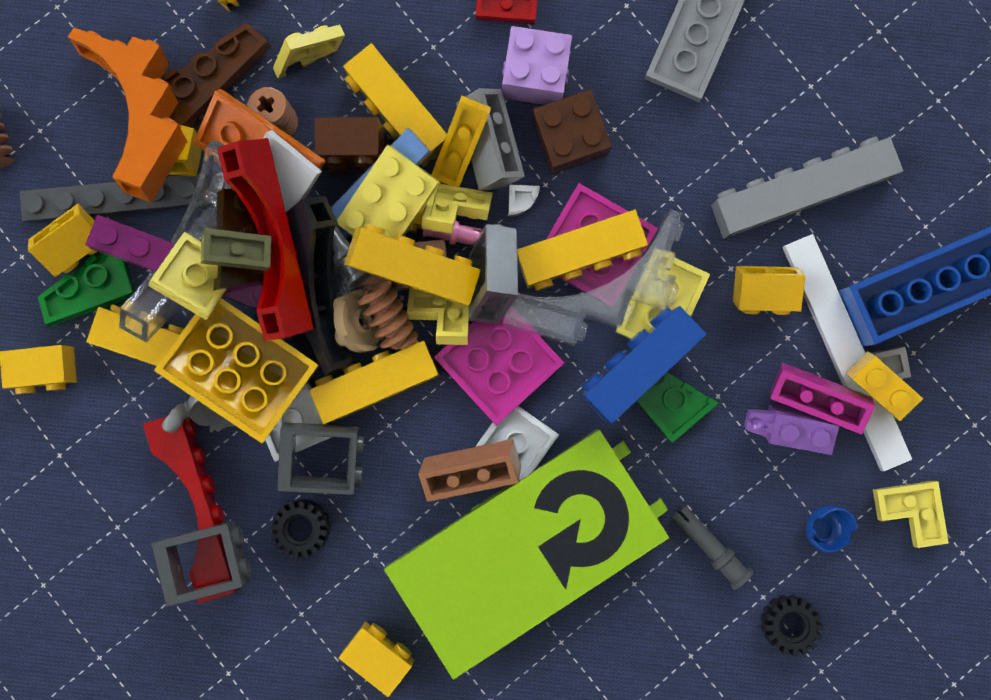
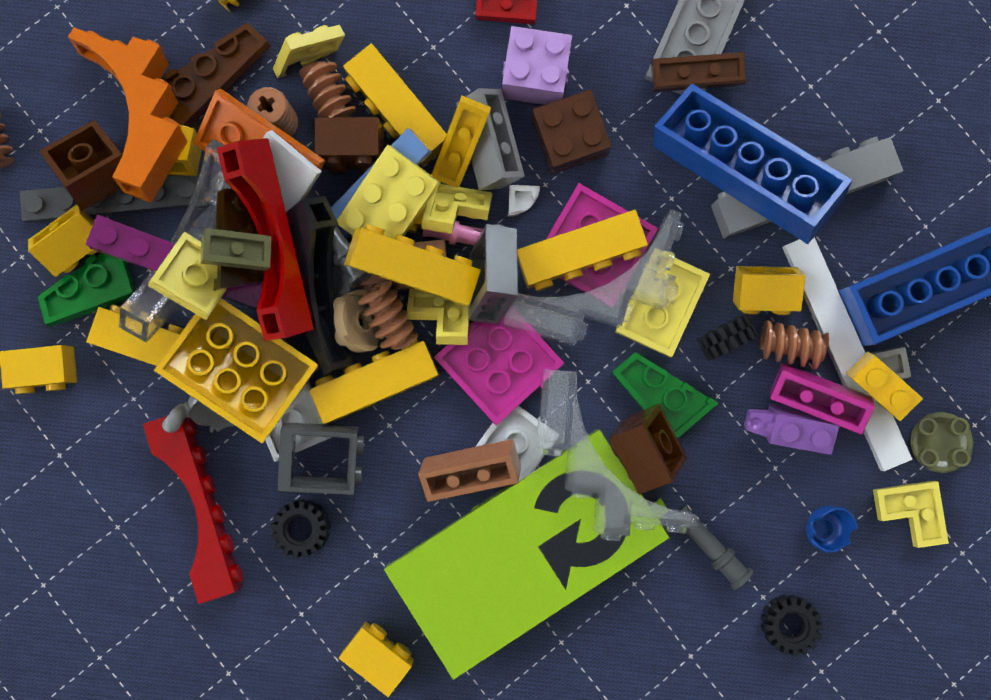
dark grey window [151,520,252,607] -> none
blue brick [580,306,707,424] -> none
none -> reddish brown brick [39,120,123,211]
none -> nougat piece [299,61,356,118]
none -> clear arch [536,369,698,541]
none -> reddish brown brick [609,404,687,494]
none -> reddish brown tile [651,52,747,92]
none -> blue brick [653,83,852,244]
none -> black tyre [696,313,758,361]
none -> nougat piece [758,320,829,370]
none -> olive dish [910,412,974,473]

